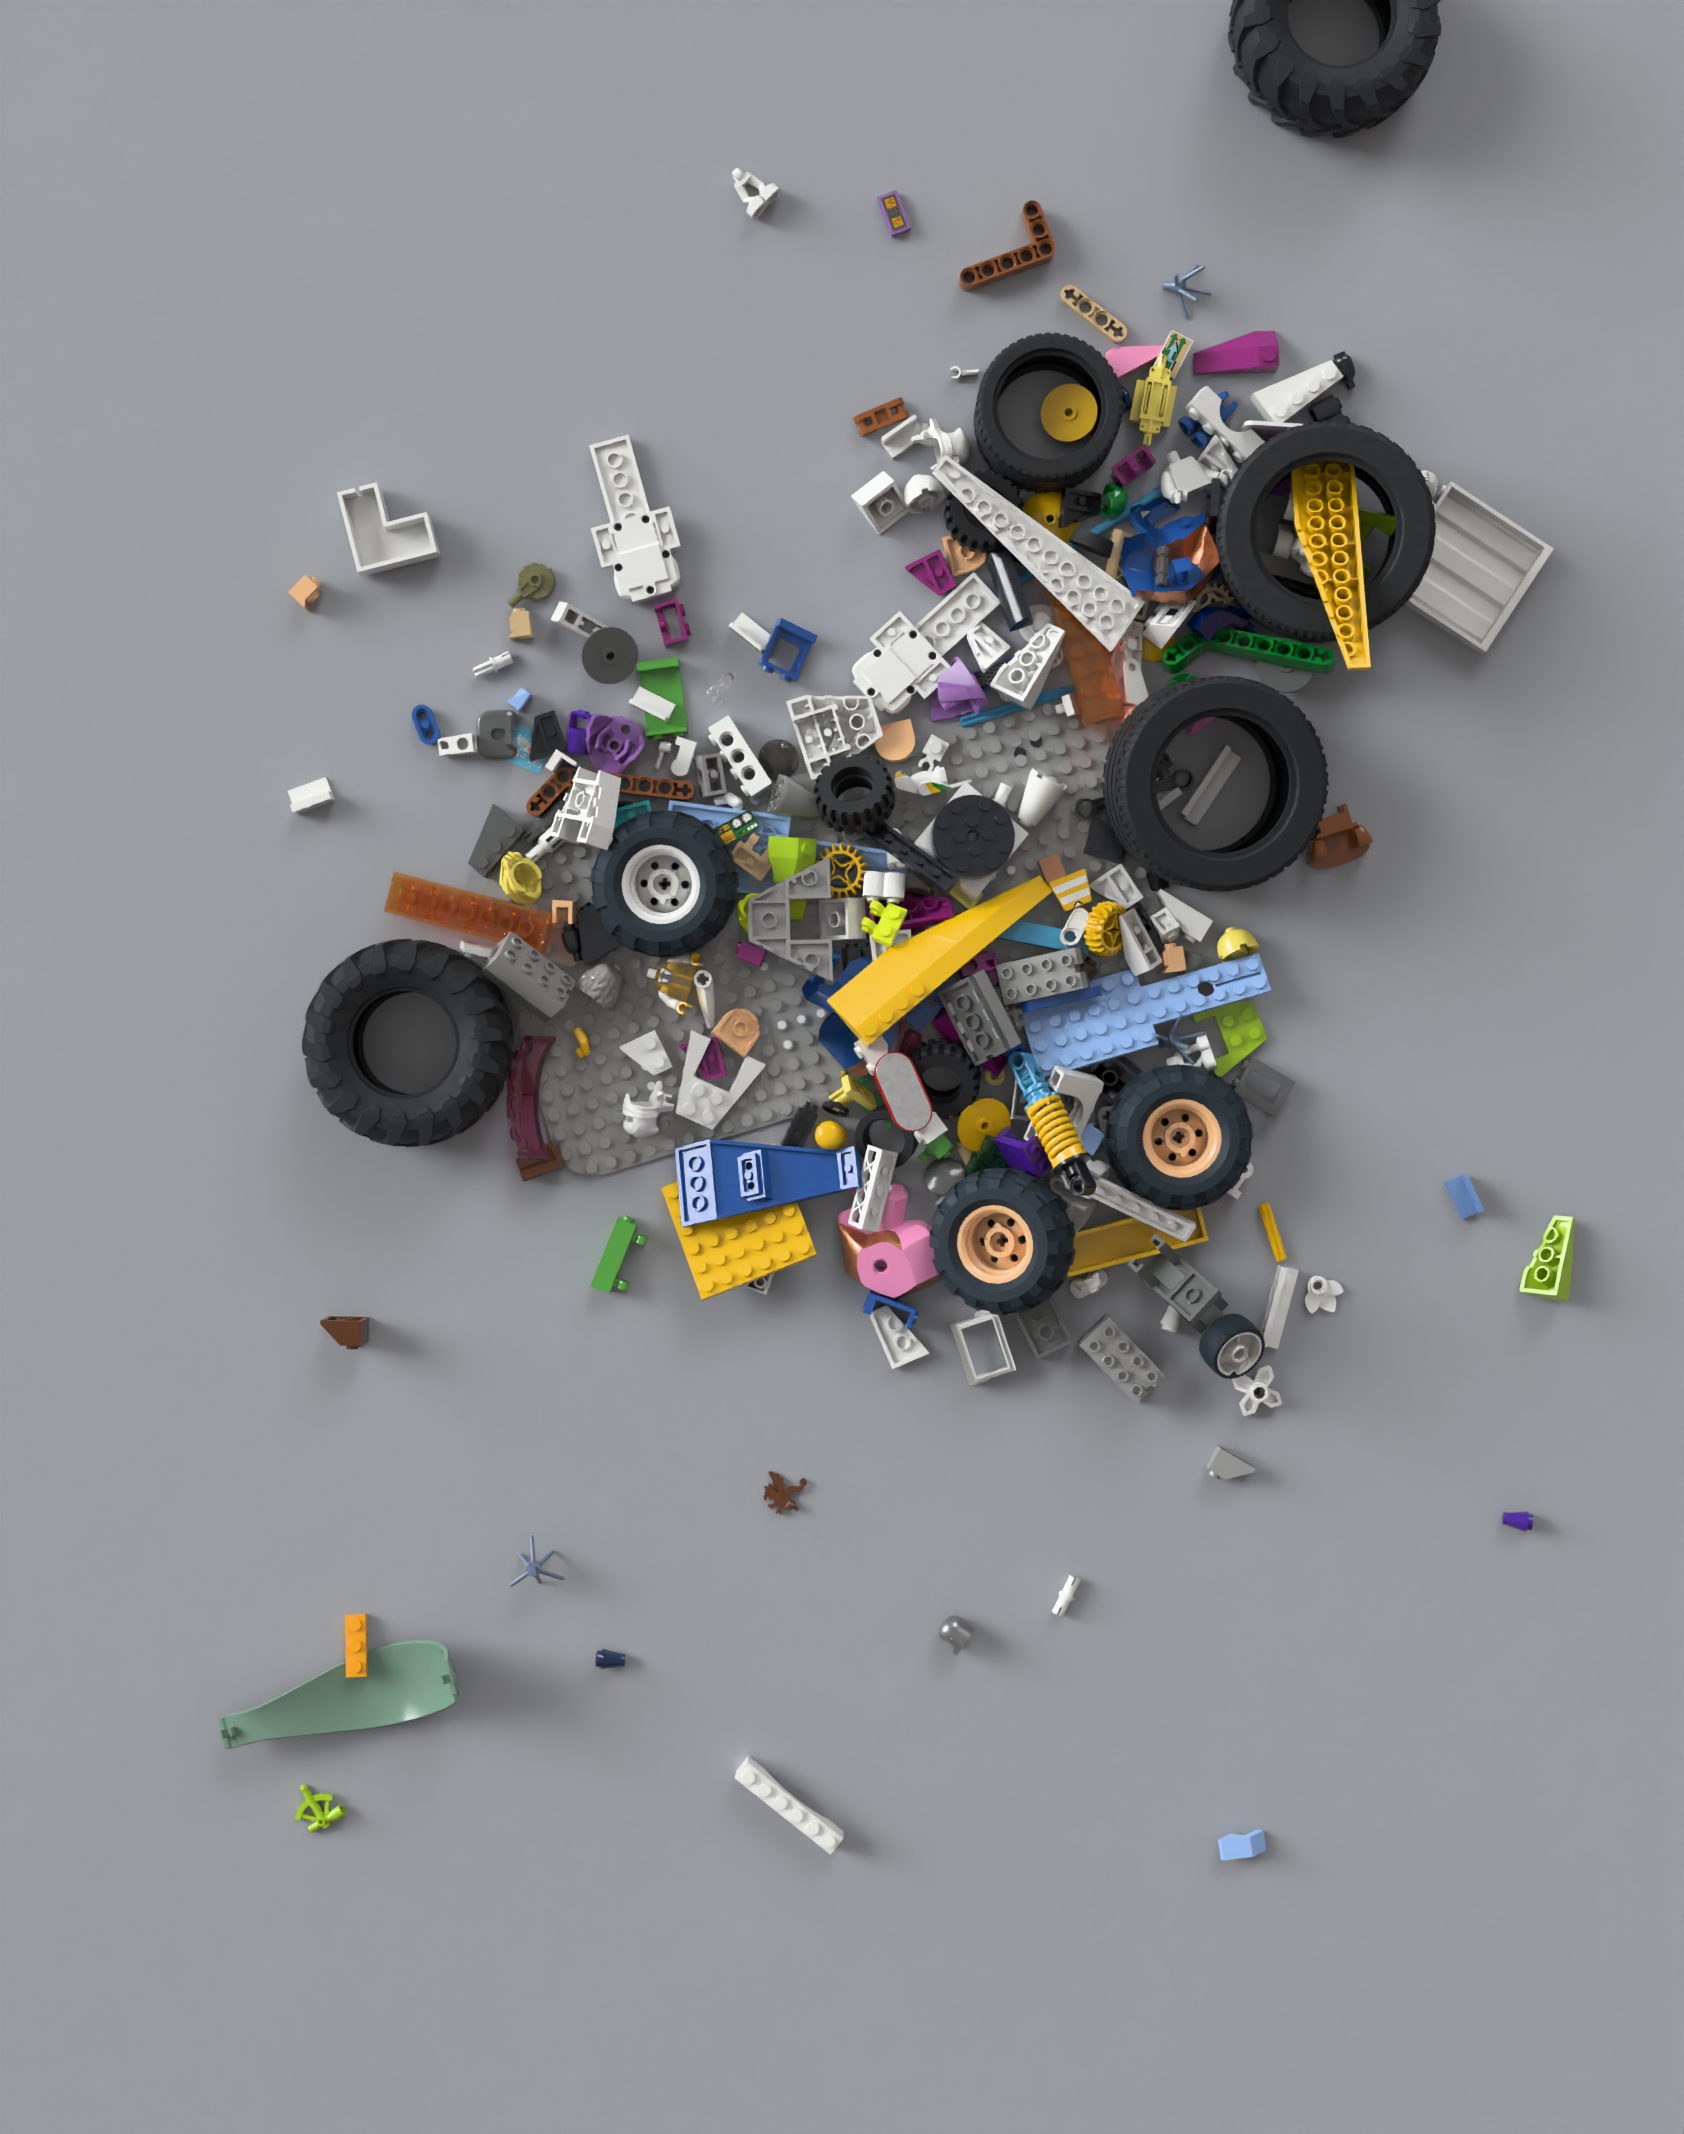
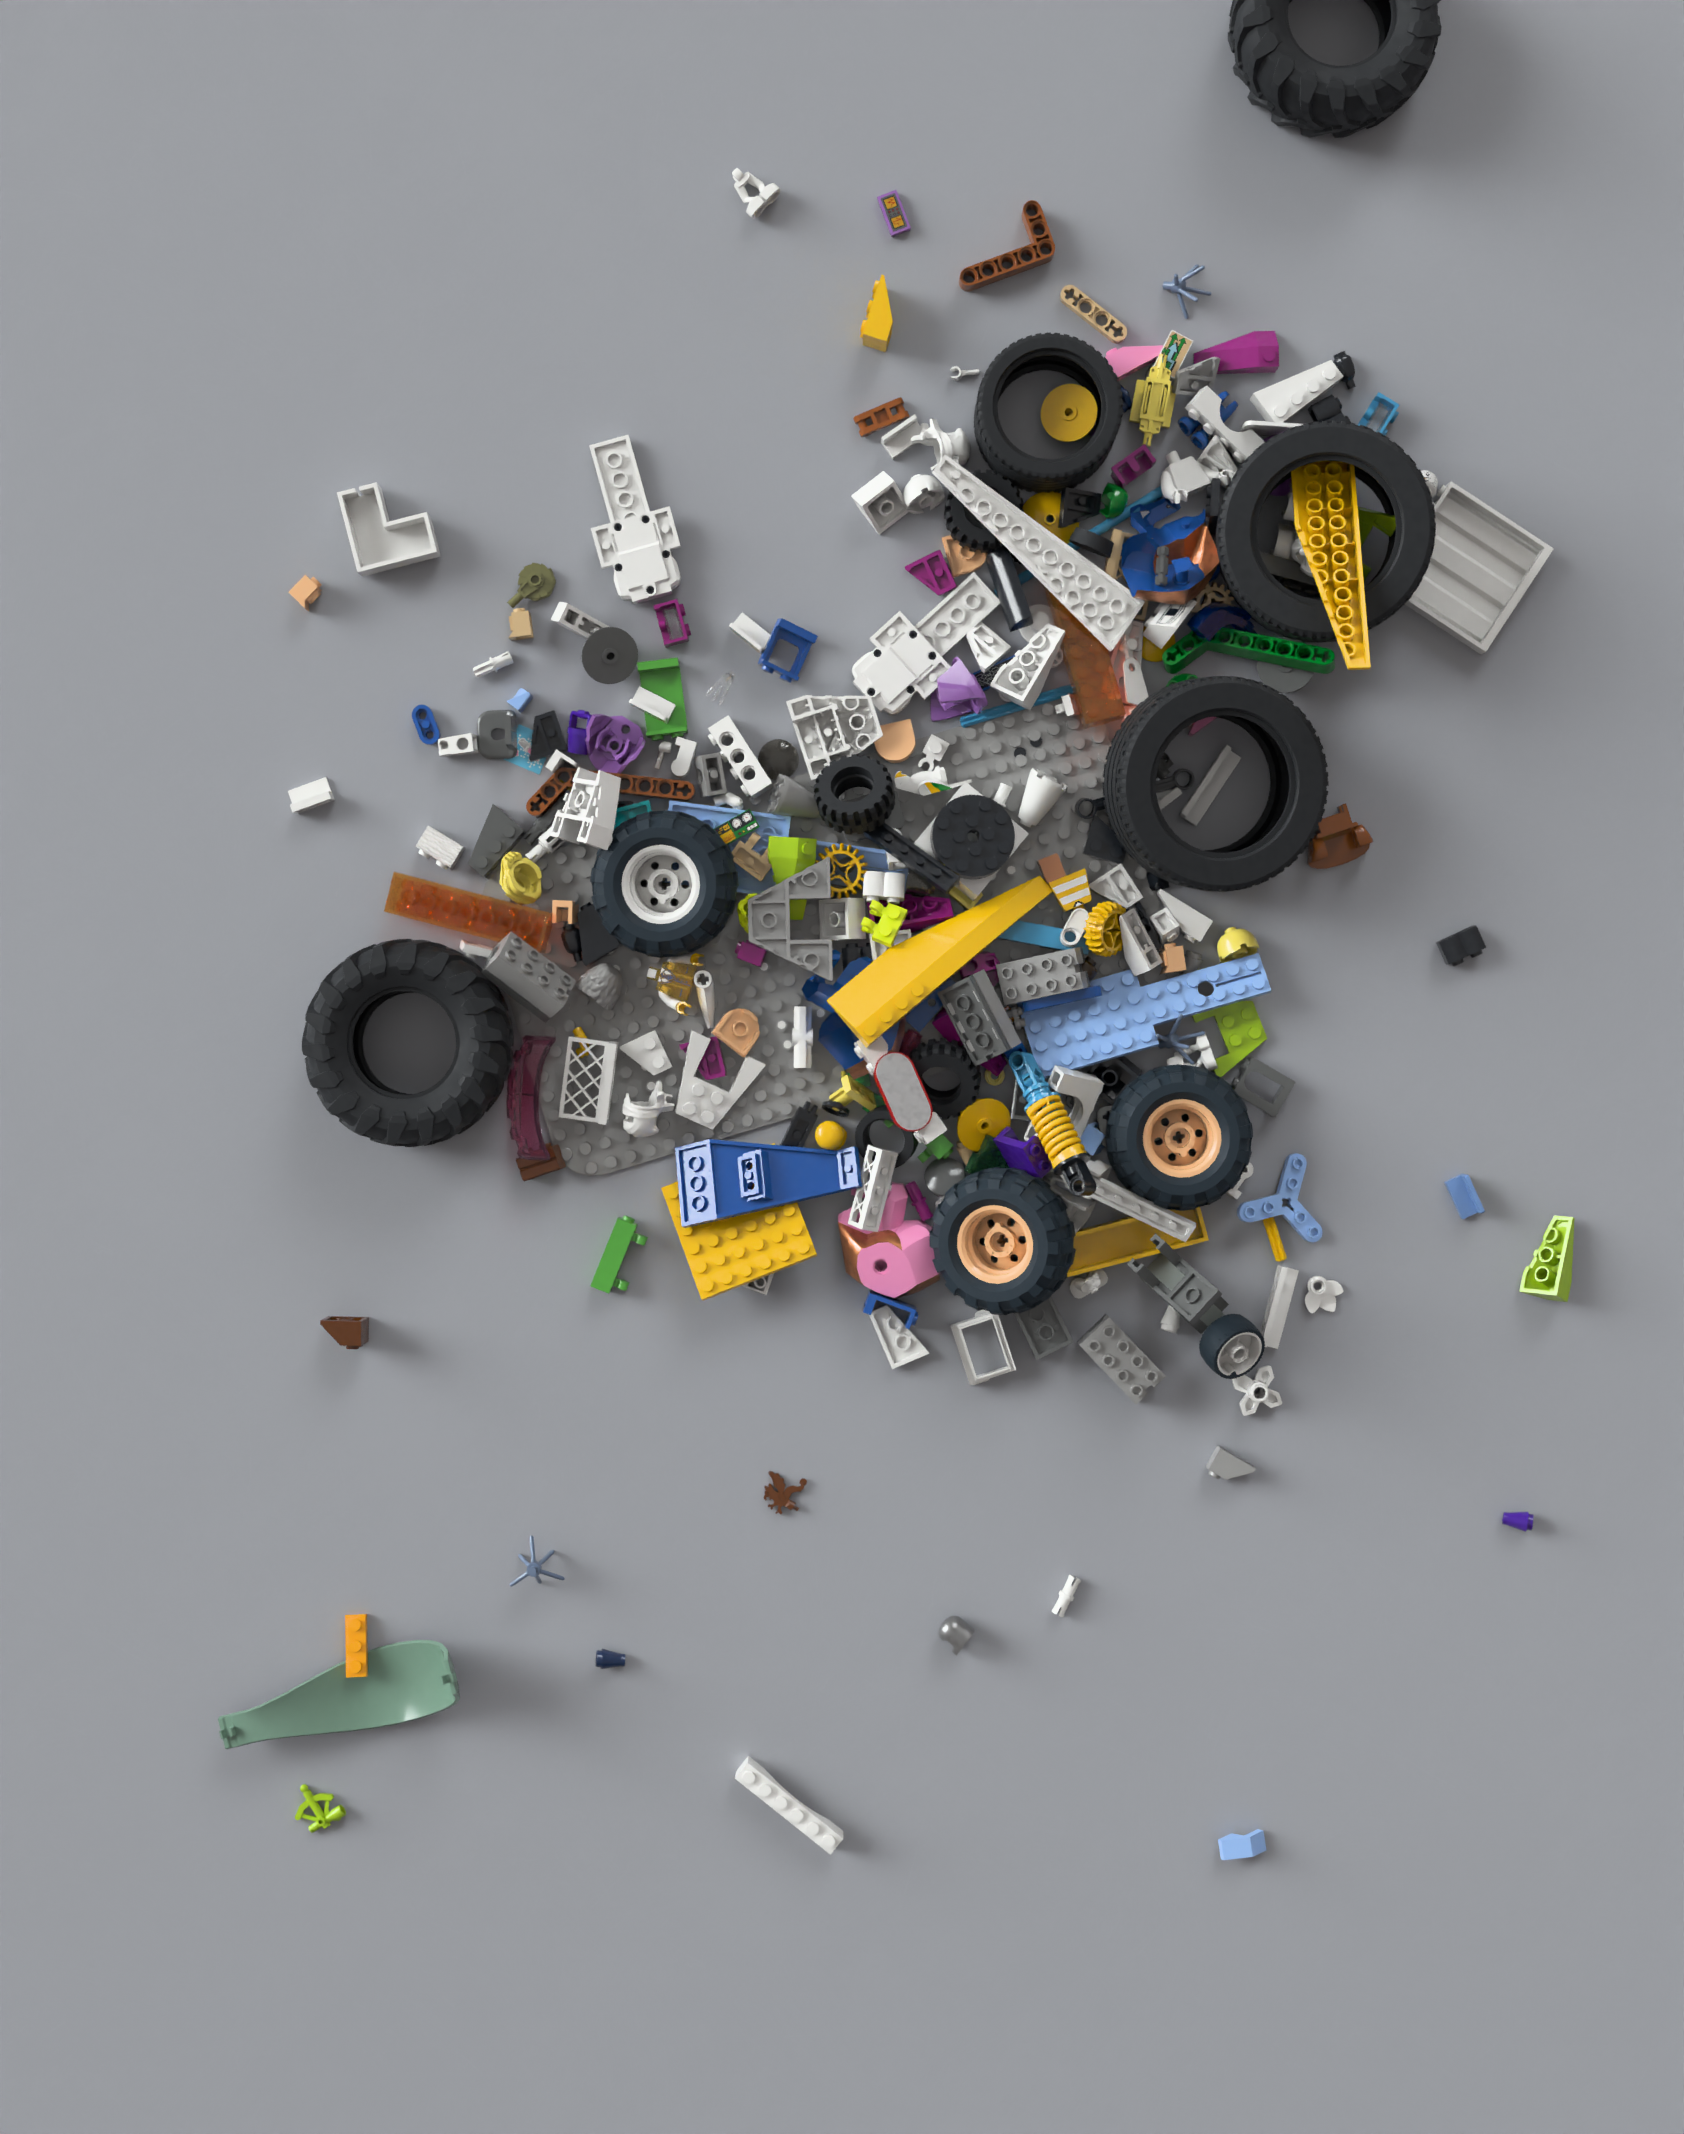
none -> white brick [416,826,465,869]
none -> white fence [558,1036,619,1125]
none -> white piece [792,1006,813,1068]
none -> yellow slope [860,275,893,352]
none -> magenta axle [905,1181,933,1221]
none -> light grey wing [1172,357,1220,396]
none -> light blue piece [1237,1153,1323,1242]
none -> dark azure window [1358,392,1399,435]
none -> black brick [1436,925,1486,967]

